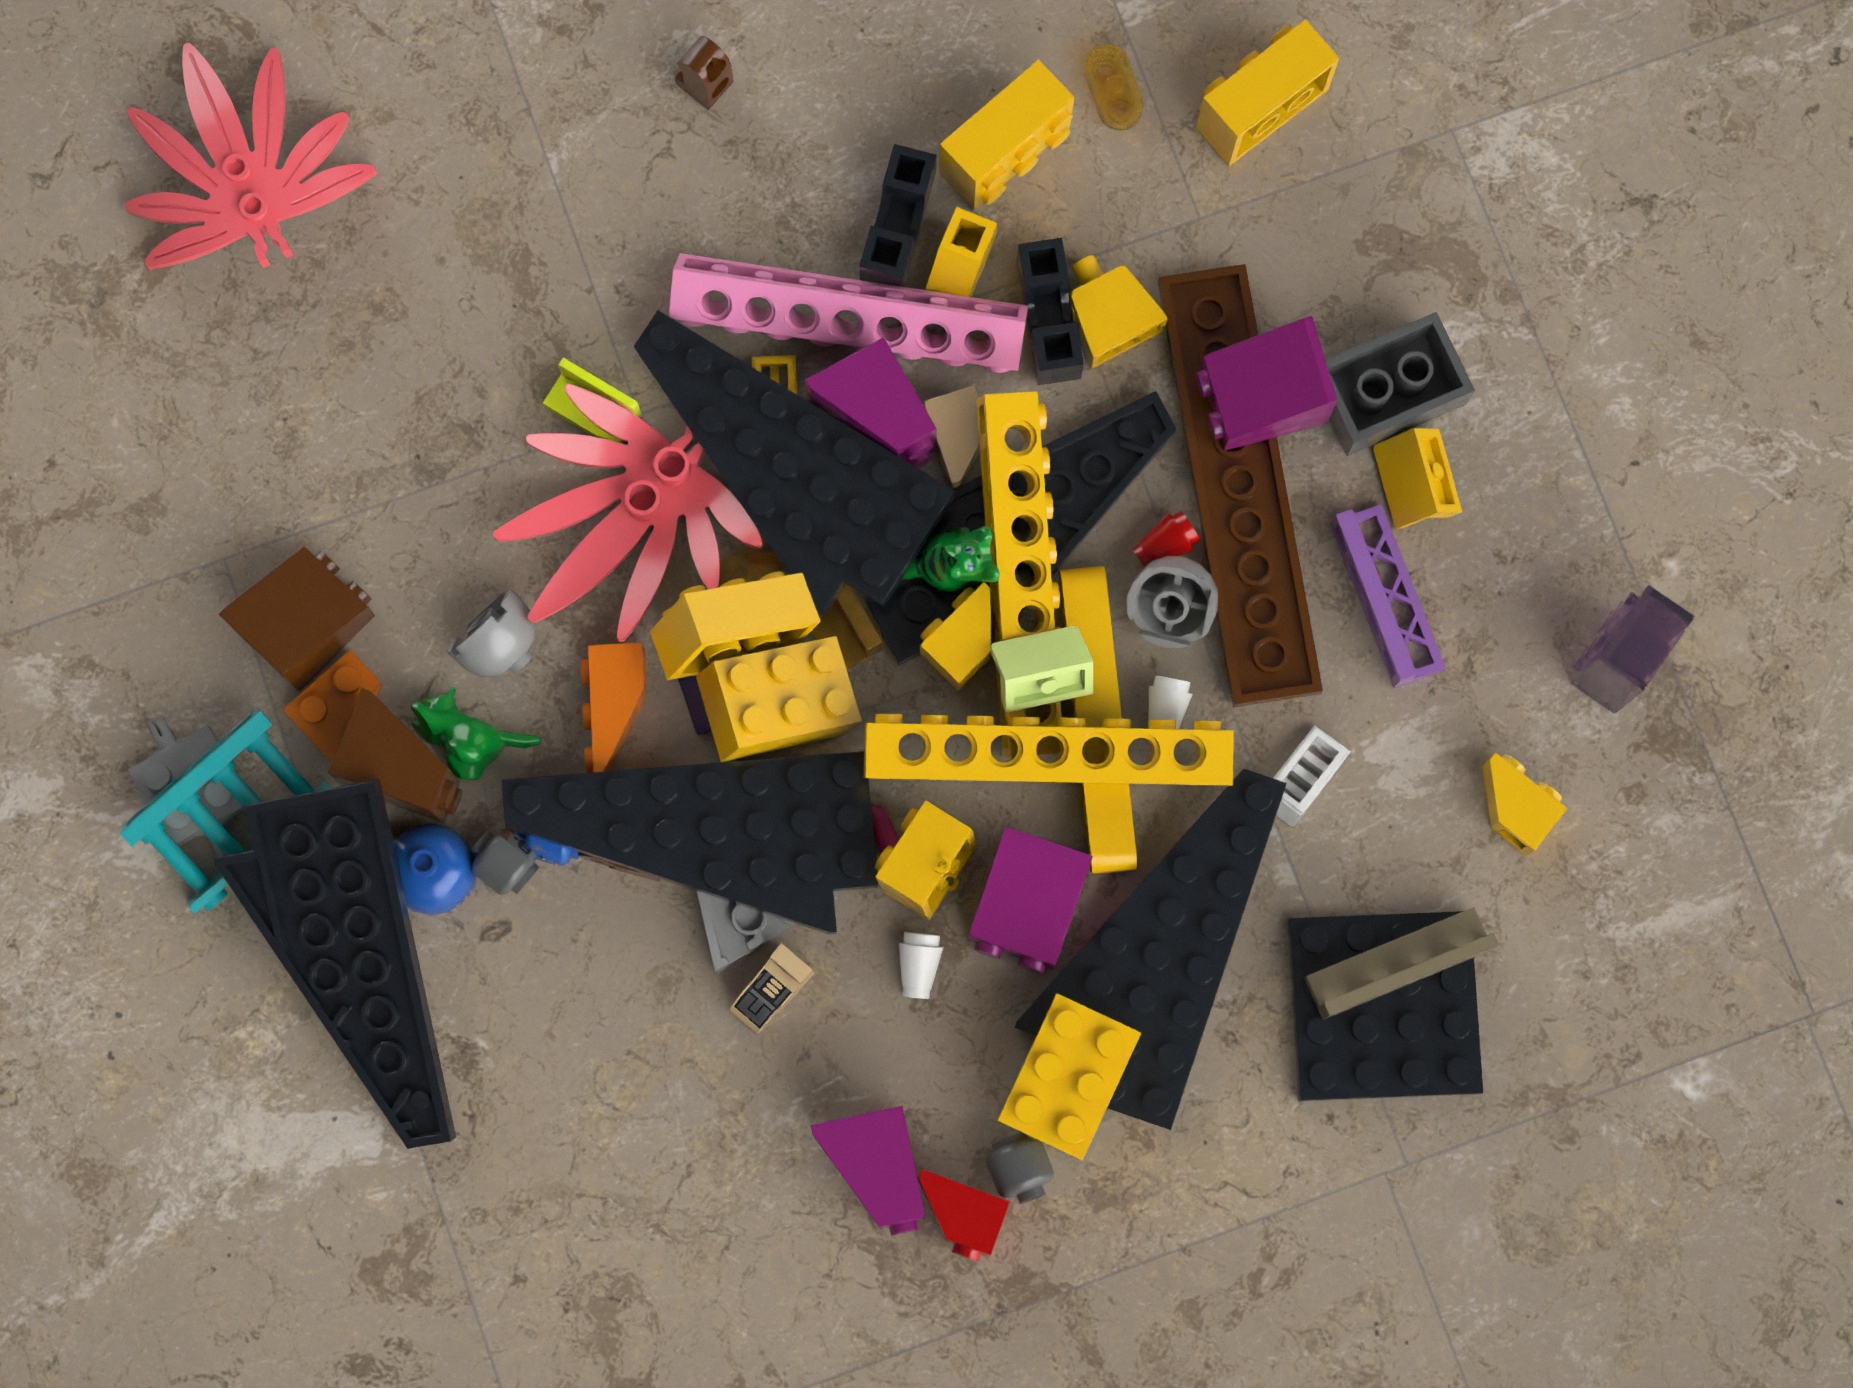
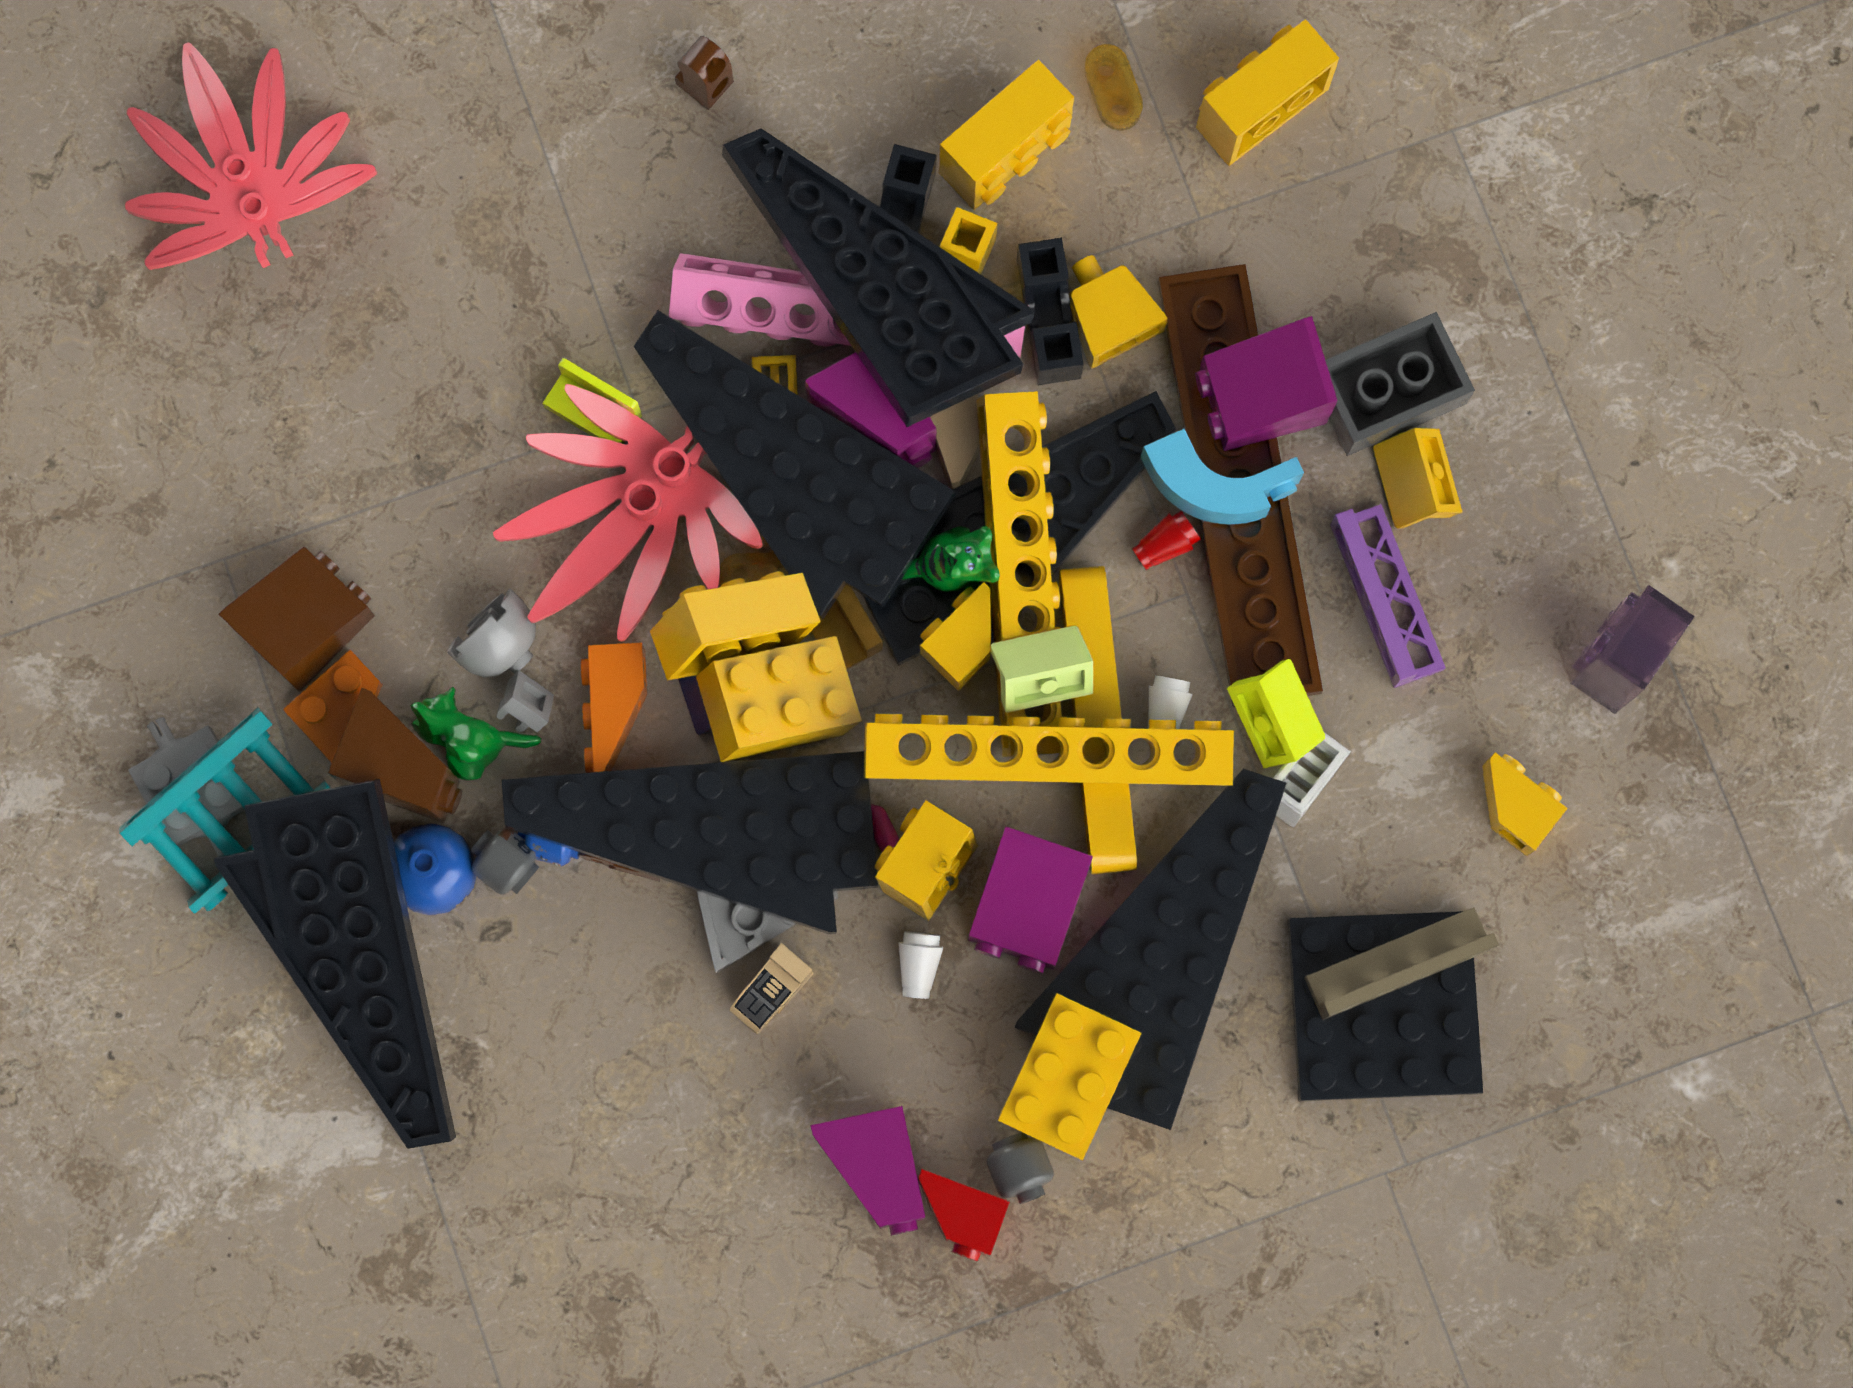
light grey cylinder [1127,556,1218,648] -> none
none -> light grey tile [496,670,554,732]
none -> black wing [722,128,1034,427]
none -> medium azure arch [1141,428,1304,524]
none -> neon yellow panel [1227,659,1325,768]

